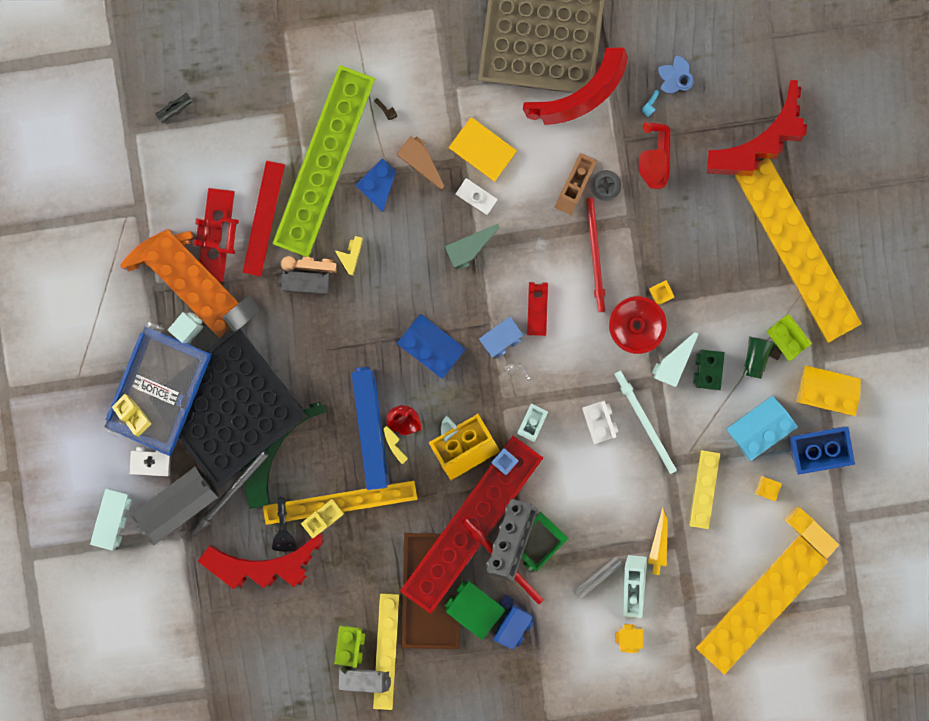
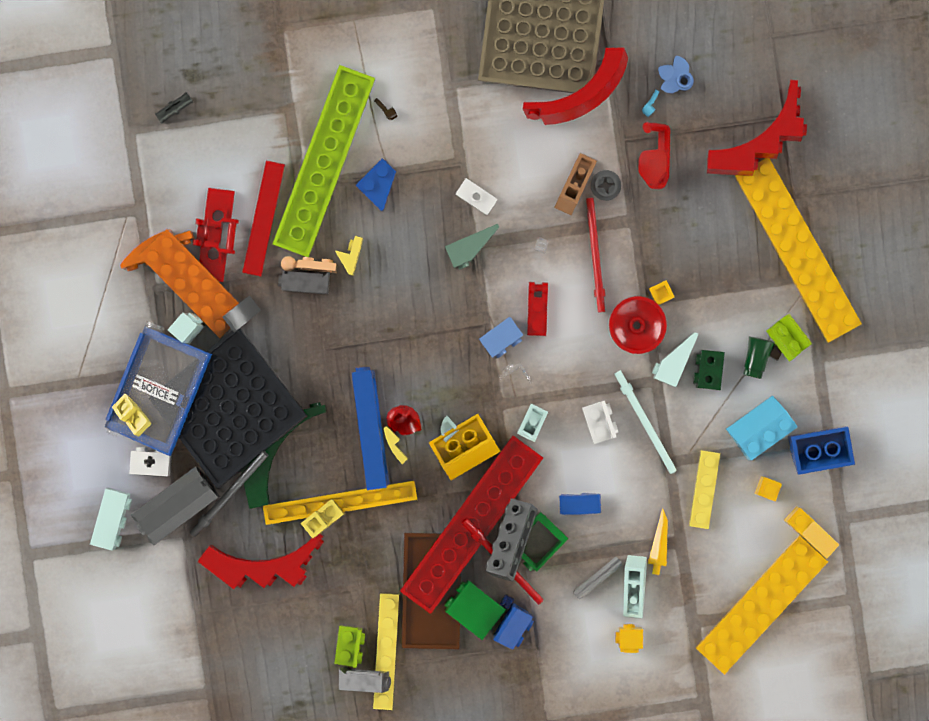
black piece [272,497,296,552] -> none
medium nougat slope [397,136,444,191] -> none
blue slope [397,314,466,379] -> none
yellow tile [448,117,517,182] -> none
medium blue plate [491,448,518,475] -> none
yellow slope [796,365,861,416] -> none
none -> blue slope [559,493,601,515]

